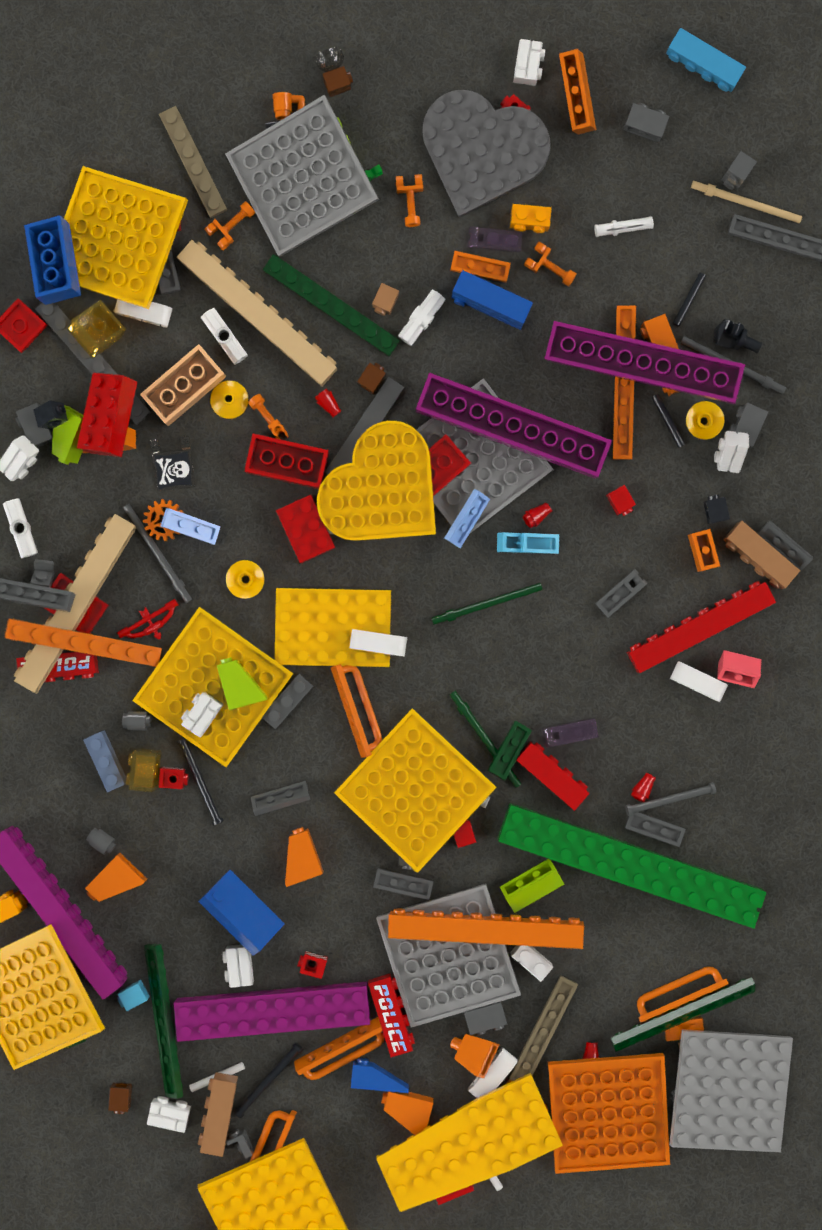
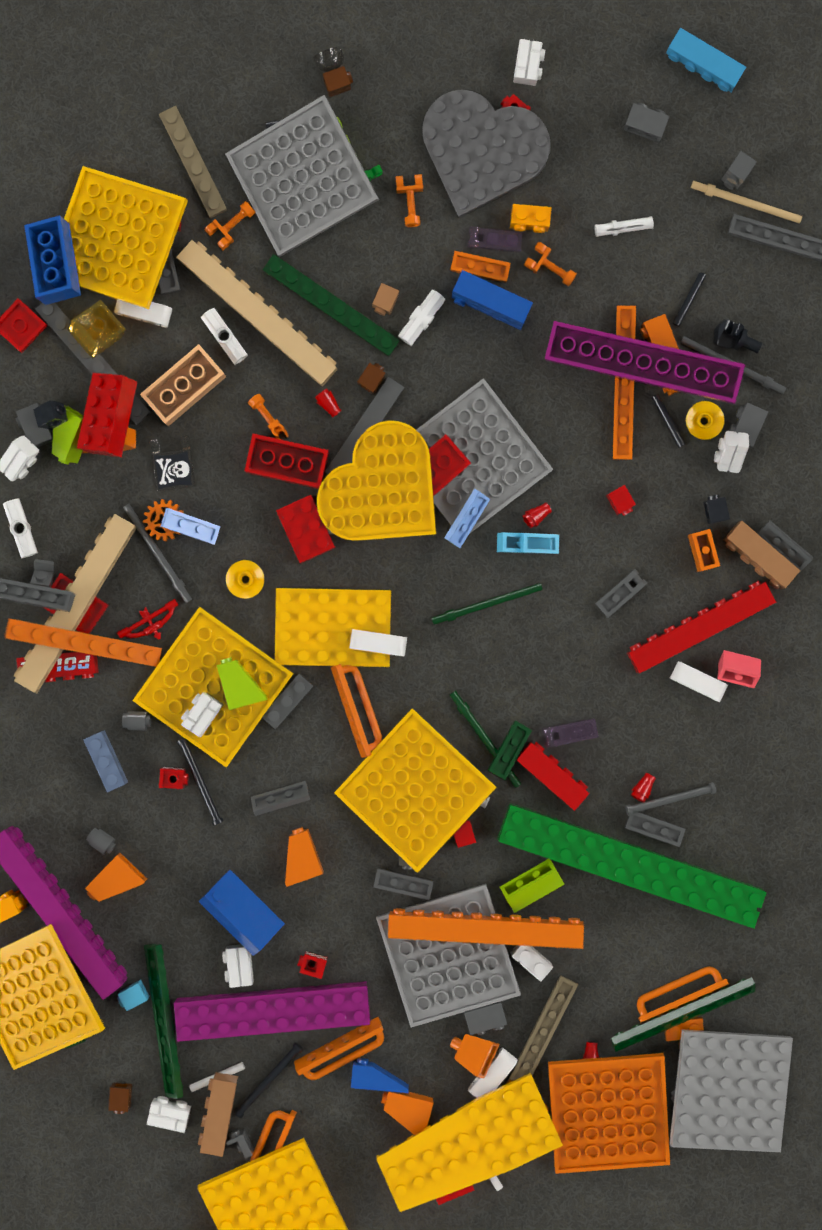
clear yellow brick [126,748,161,792] -> none
yellow dish [210,381,249,419] -> none
orange piece [273,92,305,120] -> none
red brick [368,973,415,1057] -> none
magenta brick [416,373,612,479] -> none
orange brick [559,49,596,134] -> none

